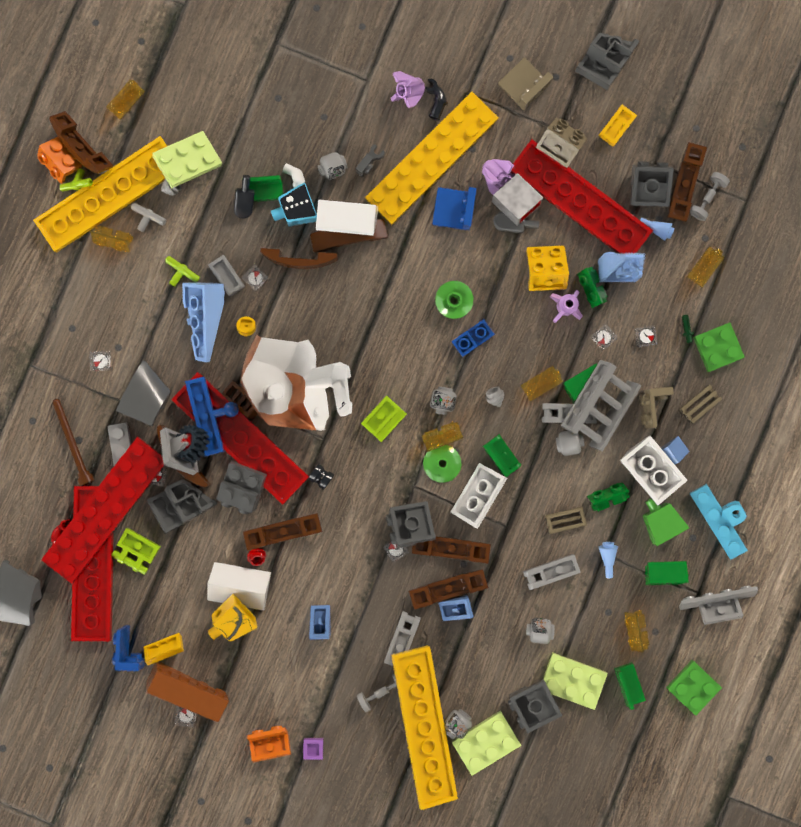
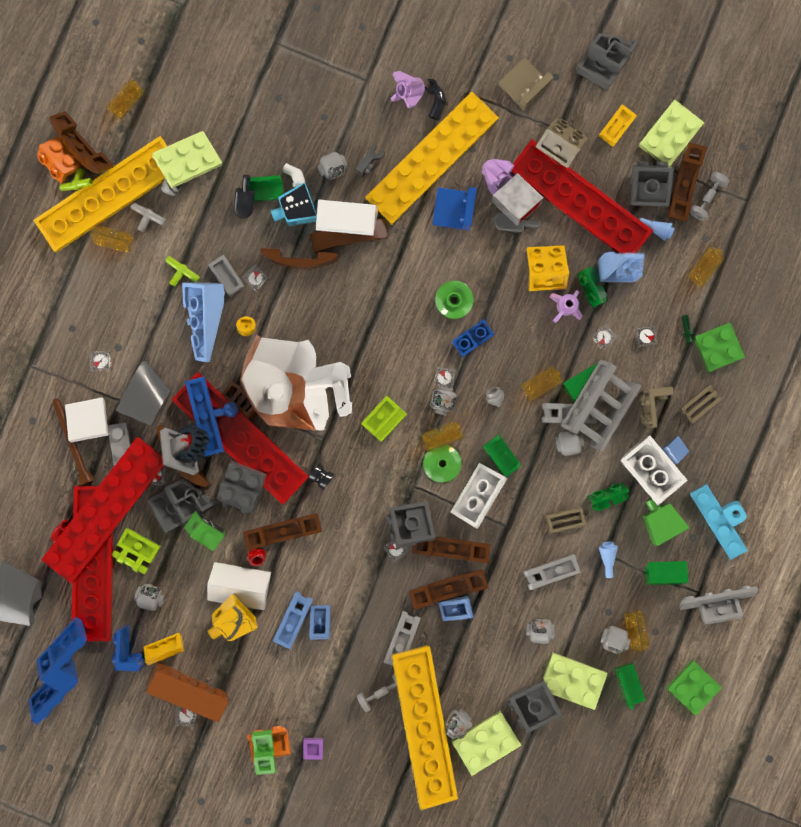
none -> blue bracket [28,617,87,725]
none -> white tile [65,397,109,442]
none -> light grey head [134,583,165,611]
none -> bright green torso [184,511,225,551]
none -> bright green slope [252,730,276,775]
none -> medium blue plate [273,591,313,649]
none -> clear tile [433,367,455,389]
none -> light grey head [600,626,631,654]
none -> yellowish green plate [638,99,704,166]

